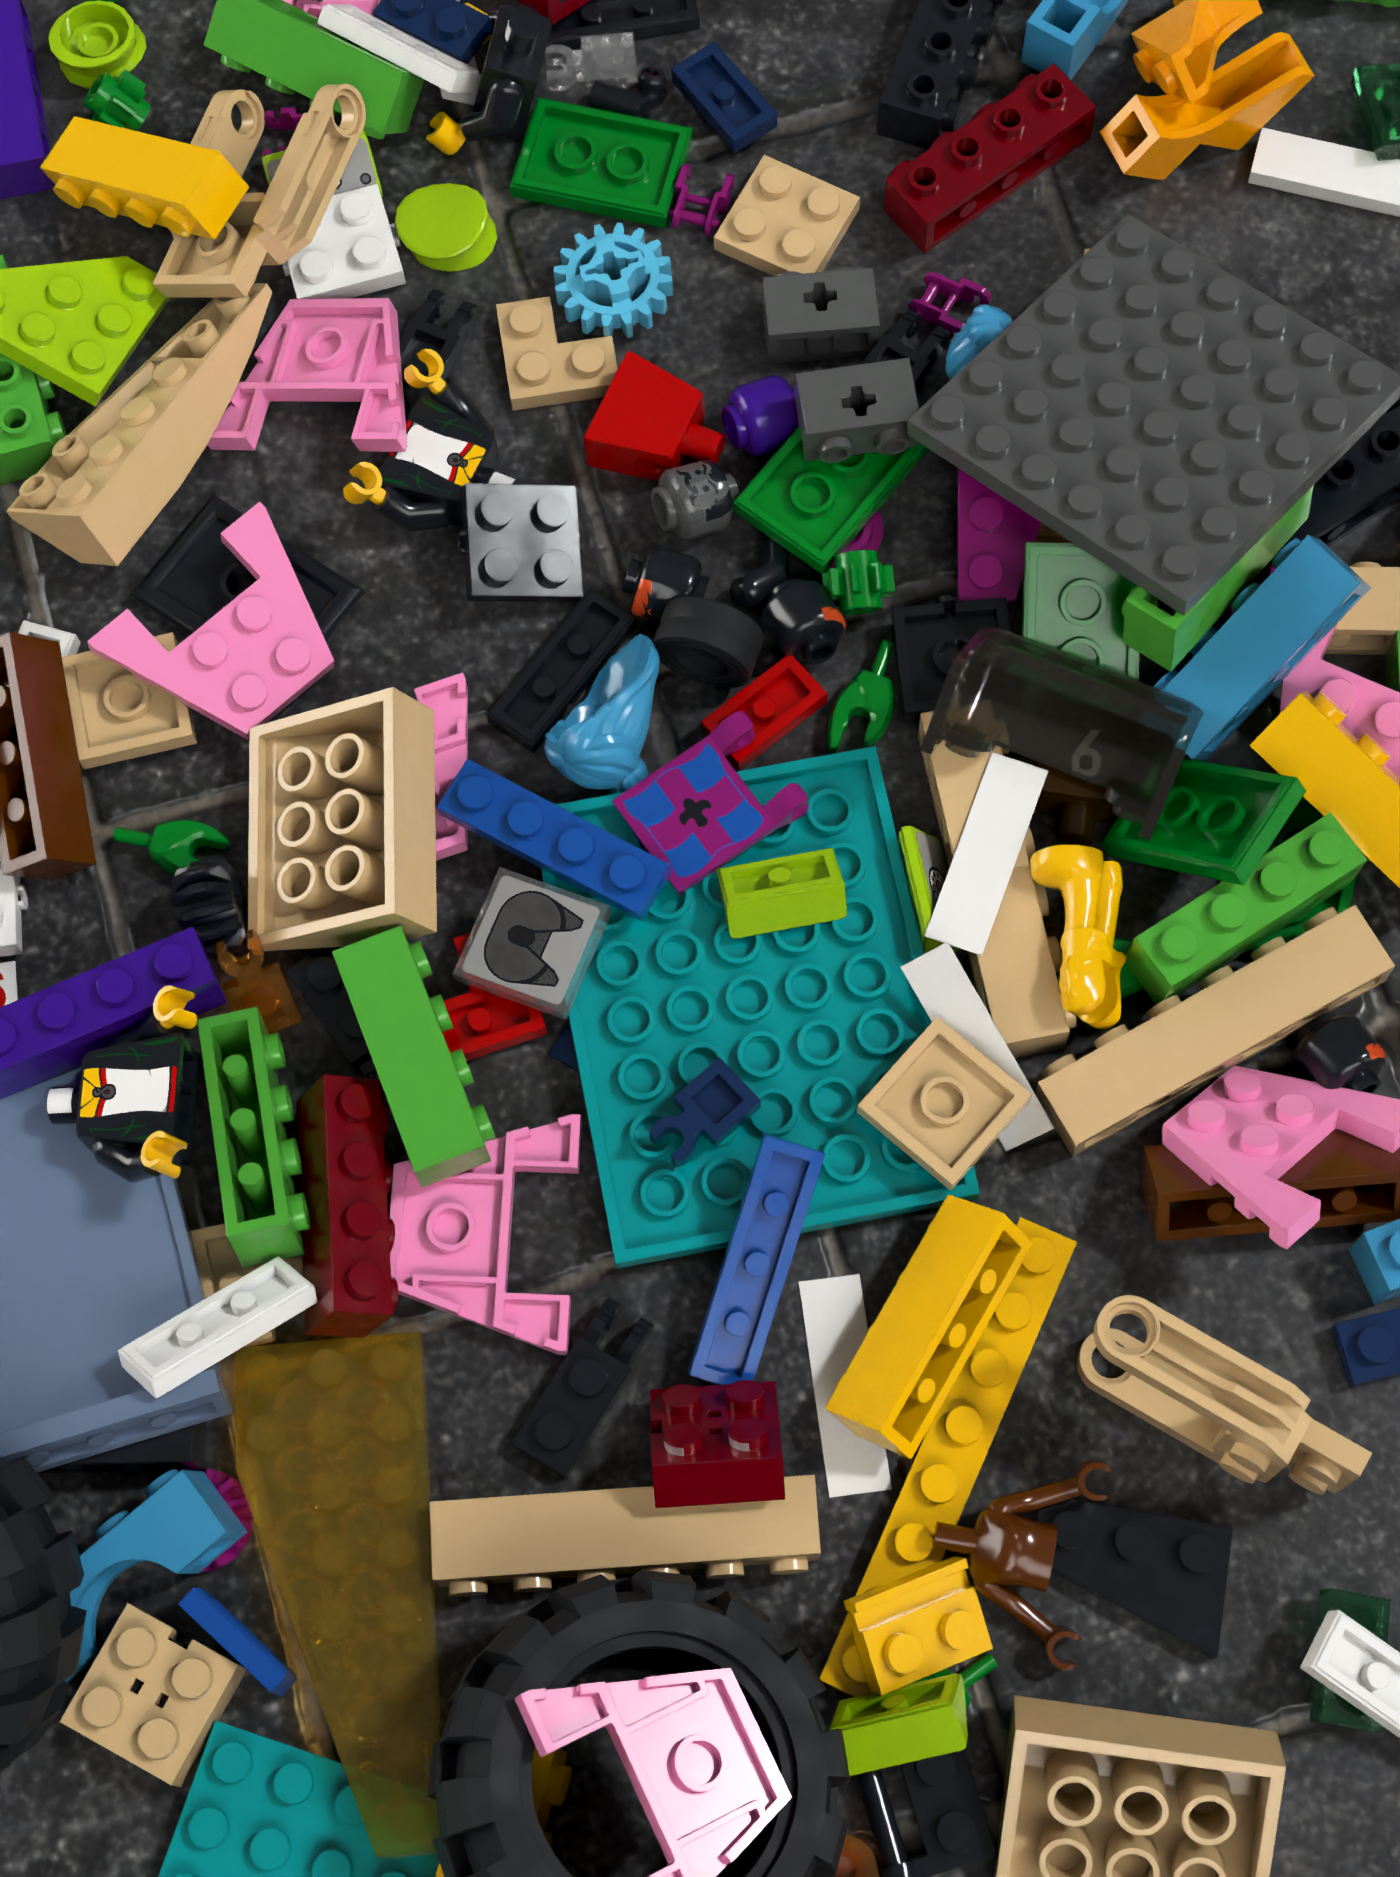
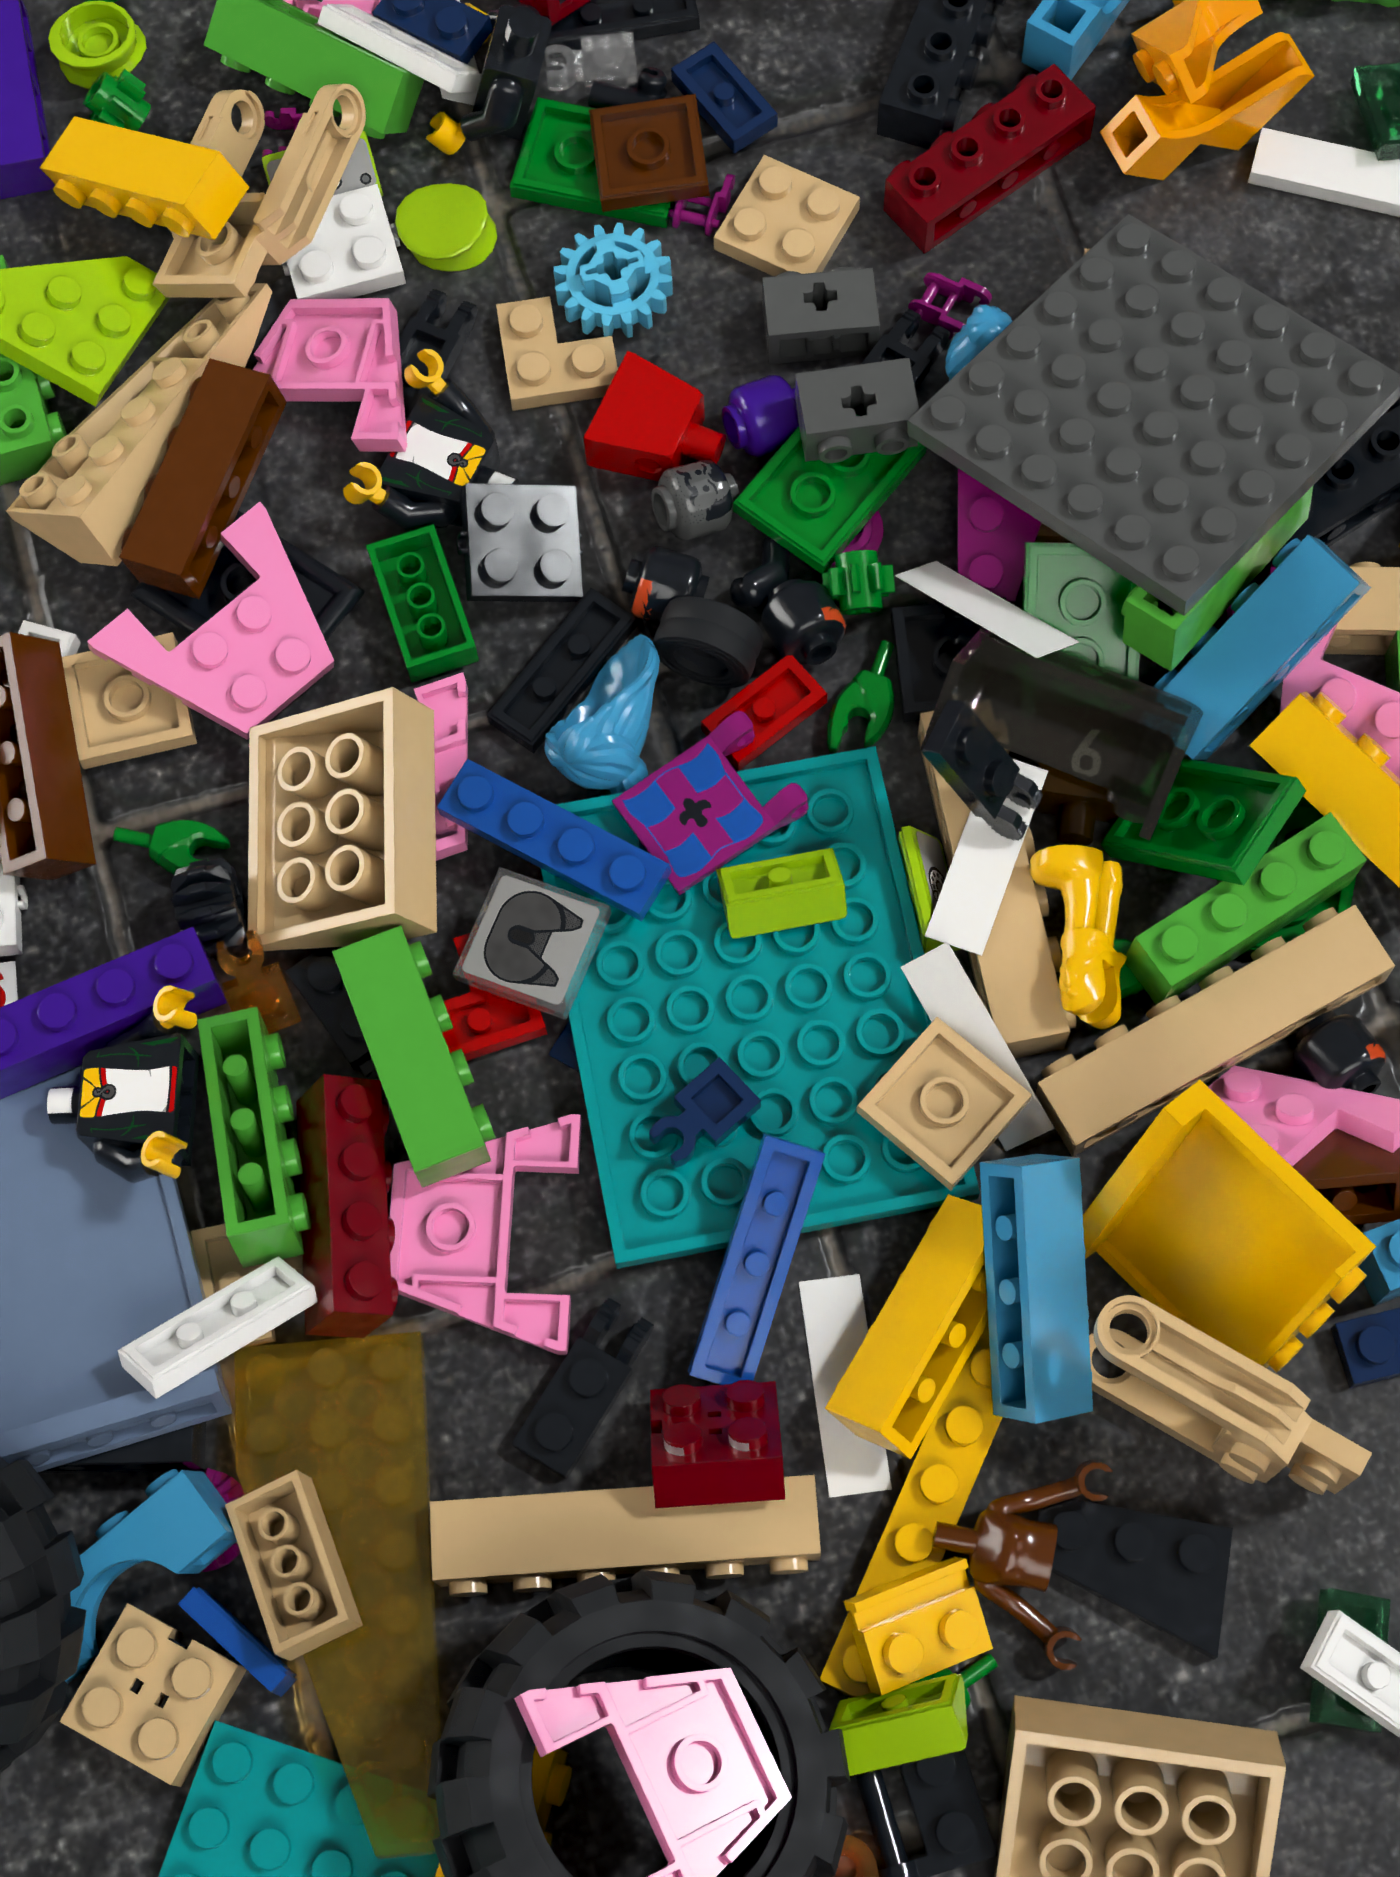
none -> reddish brown brick [119,358,287,599]
none -> tan piece [225,1470,363,1661]
none -> green piece [366,524,479,683]
none -> reddish brown tile [589,94,710,212]
none -> white sticker [895,561,1079,658]
none -> black hinge [922,699,1043,841]
none -> dark azure brick [980,1154,1093,1424]
none -> yellow panel [1083,1080,1377,1373]

